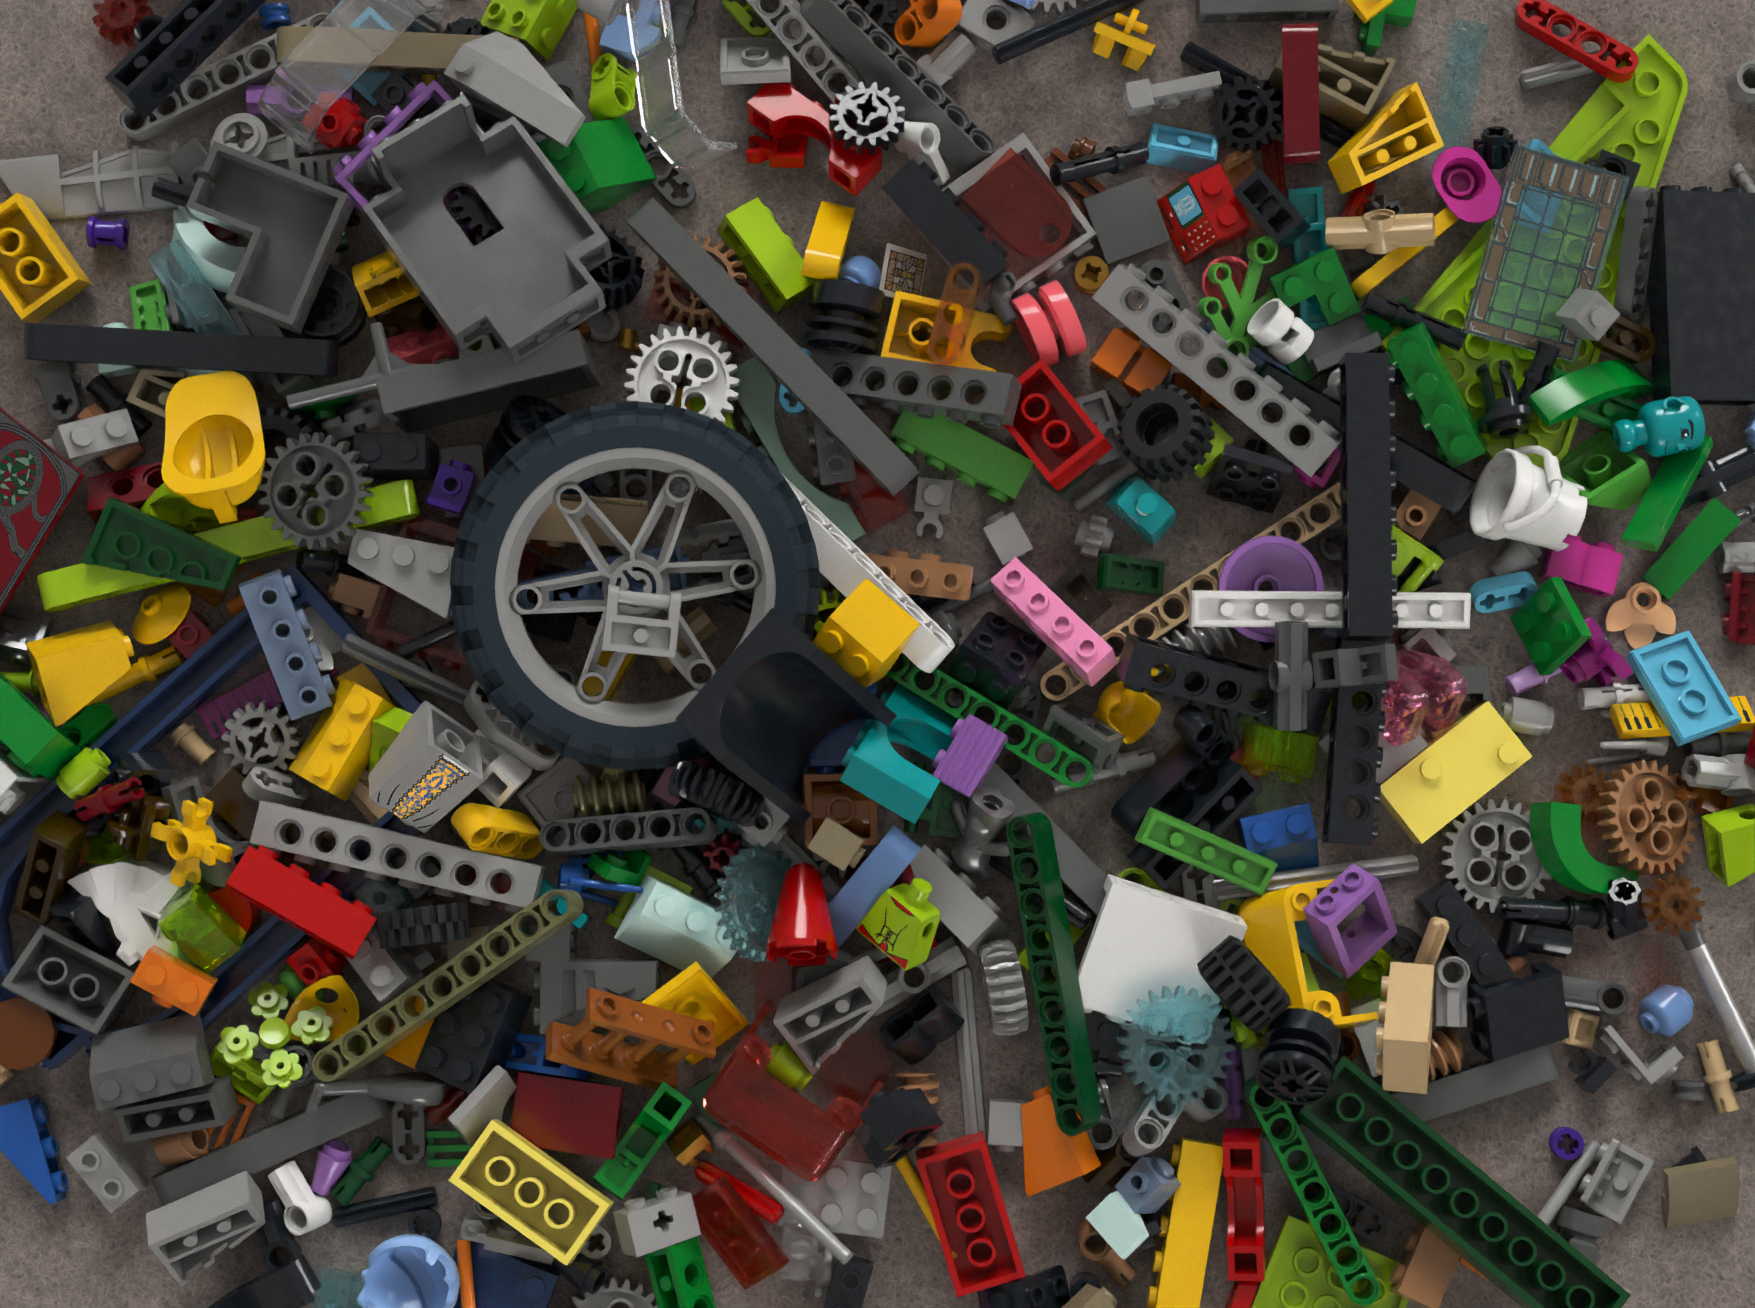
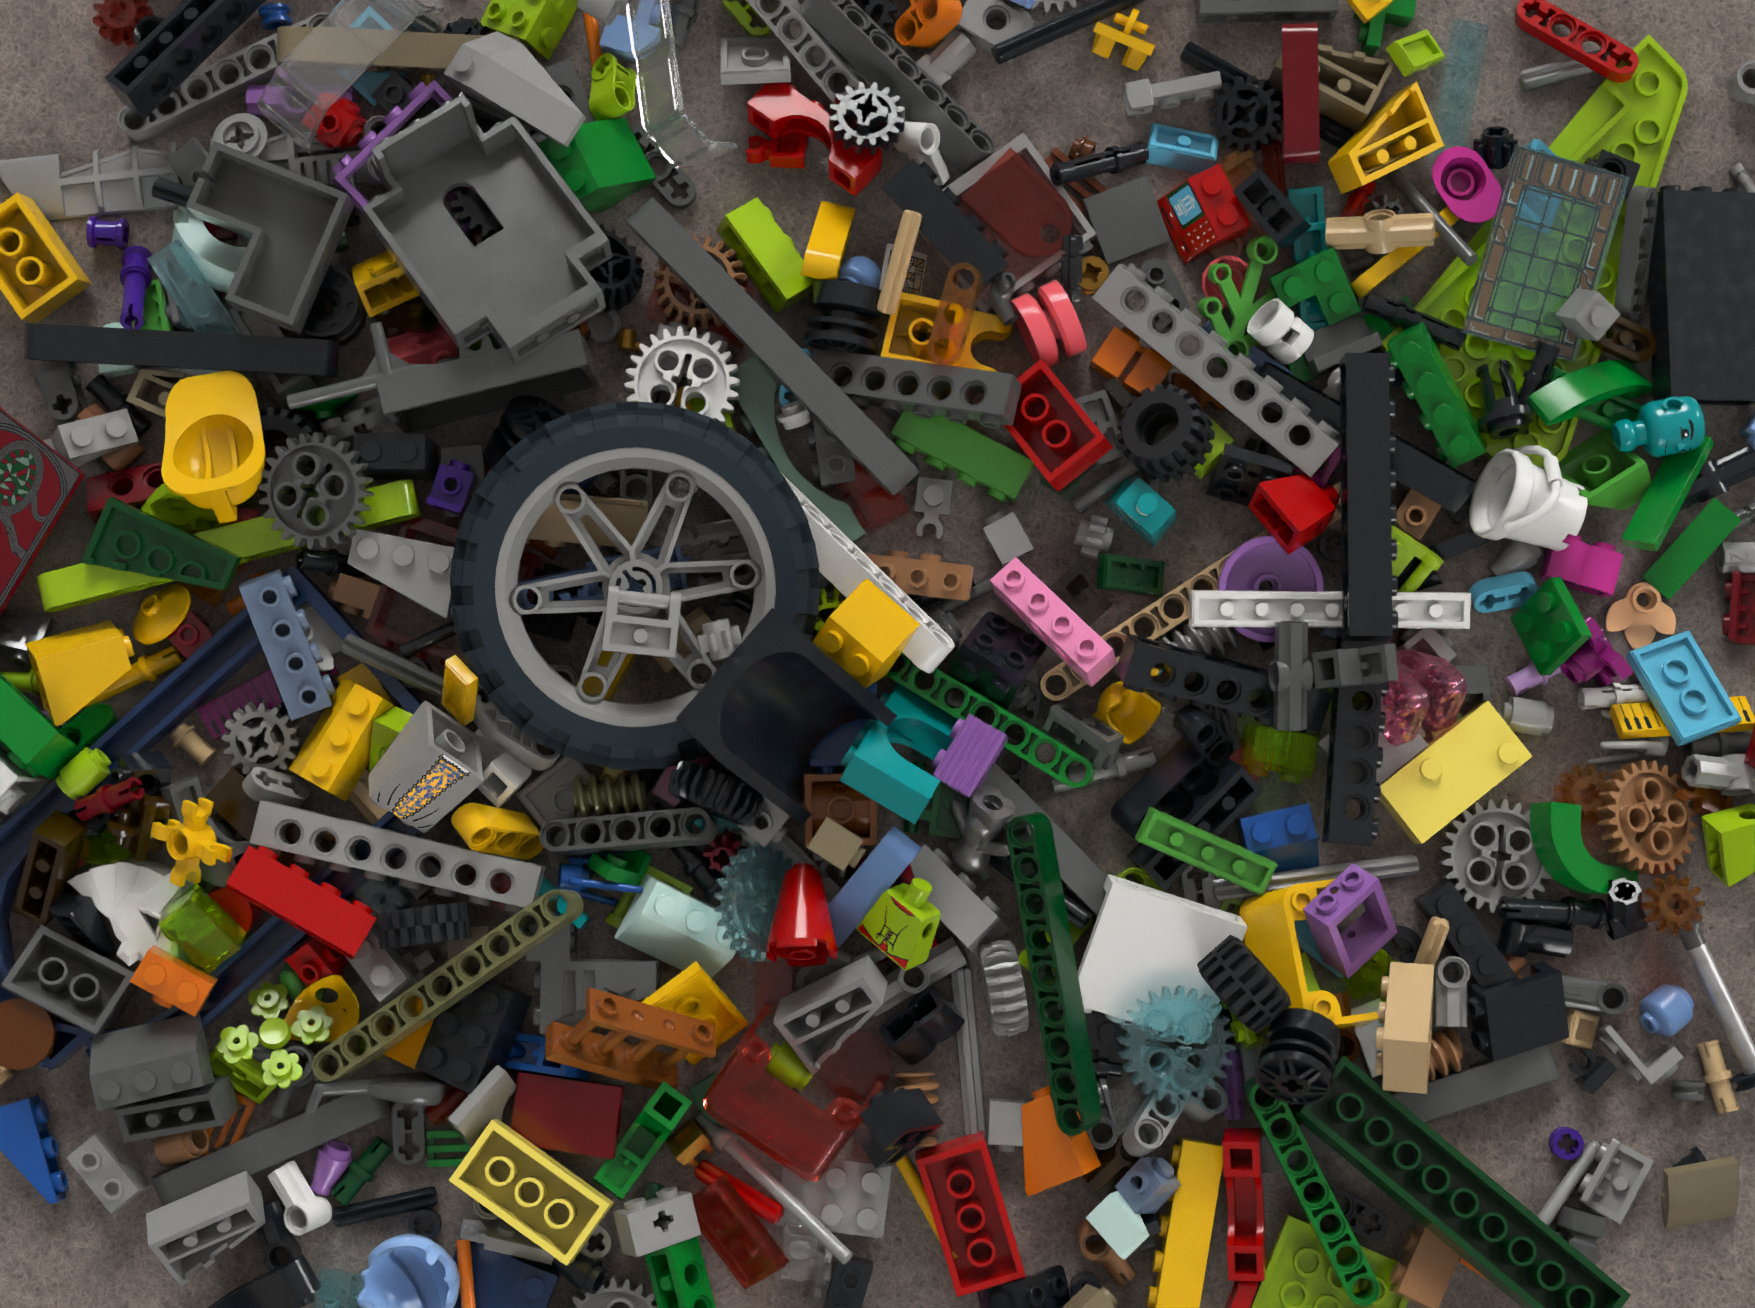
none -> dark purple pin [120,246,154,330]
none -> yellow tile [441,655,479,726]
none -> light grey gear [696,618,742,661]
none -> white plate [777,401,811,430]
none -> tan axle [877,210,922,315]
none -> black axle [1061,234,1083,303]
none -> red torso [1248,473,1339,554]
none -> lime tile [1385,29,1445,77]
none -> dark grey bar [1387,169,1478,266]

